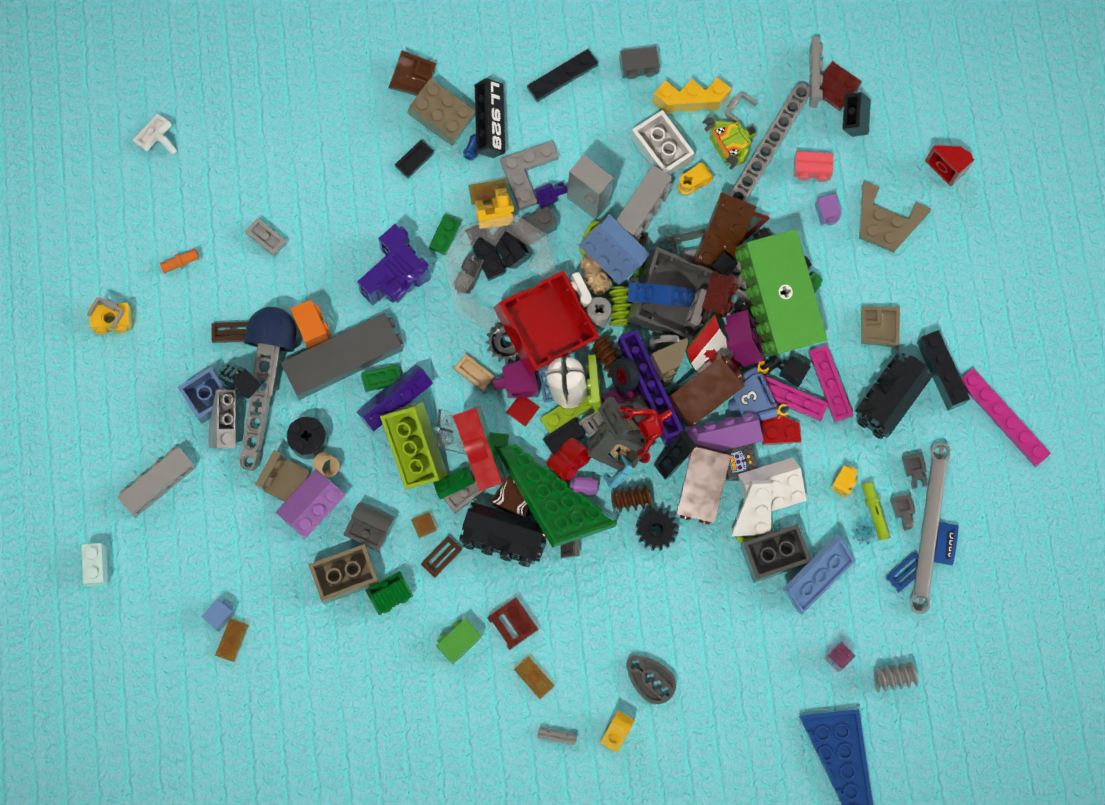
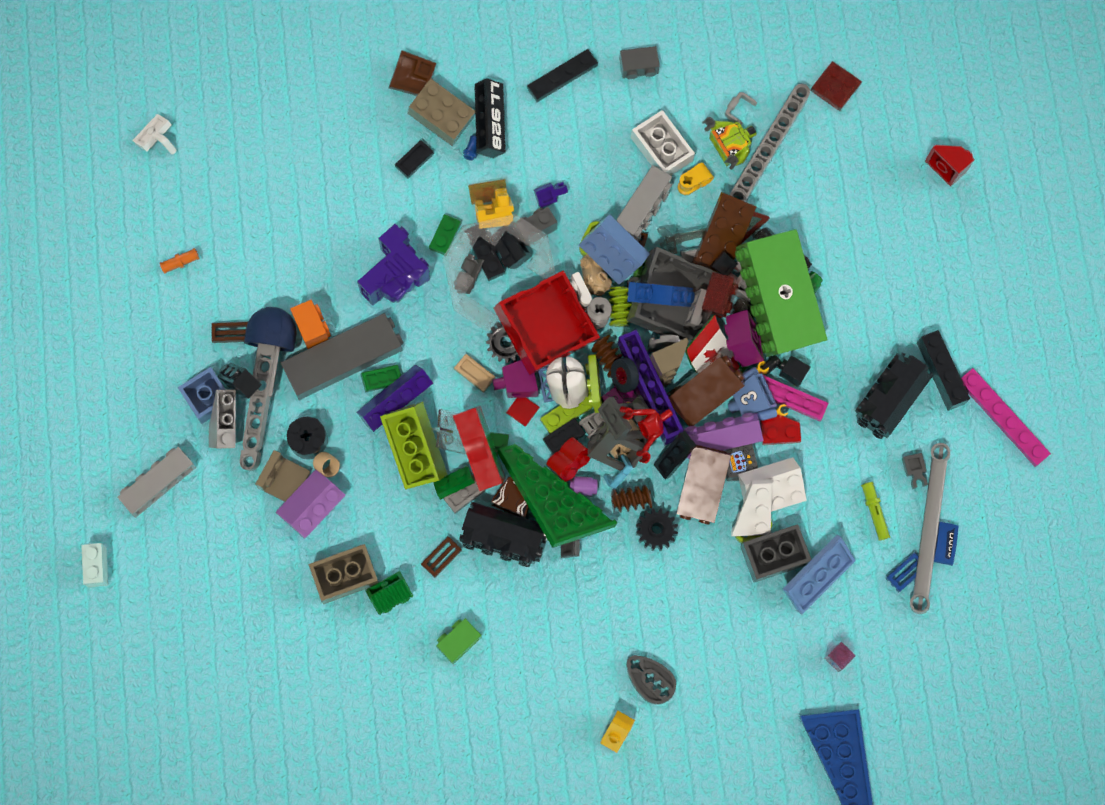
light grey piece [87,297,124,329] -> none
yellow brick [89,303,132,335] -> none
medium blue brick [201,599,234,632] -> none
clear orange plate [215,618,249,663] -> none
light grey plate [245,218,286,256] -> none
dark grey brick [343,501,397,552] -> none
clear orange plate [411,512,437,538] -> none
clear red plate [487,598,539,650] -> none
light grey plate [500,141,559,210] -> none
clear orange plate [514,656,555,700] -> none
light grey axle [537,727,577,745] -> none
light grey brick [567,155,614,220] -> none
yellow brick [652,77,731,113] -> none
coral brick [793,151,834,182] -> none
dark pink plate [808,345,853,423] -> none
light grey plate [809,36,823,108] -> none
medium lavender brick [815,194,842,225] -> none
yellow brick [830,465,858,498] -> none
black brick [842,92,871,137] -> none
clear light blue gear [851,521,876,545] -> none
dark tan wing [859,181,931,253] -> none
dark tan plate [861,306,900,349] -> none
light grey piece [874,662,918,693] -> none
flat silver plate [890,494,915,531] -> none

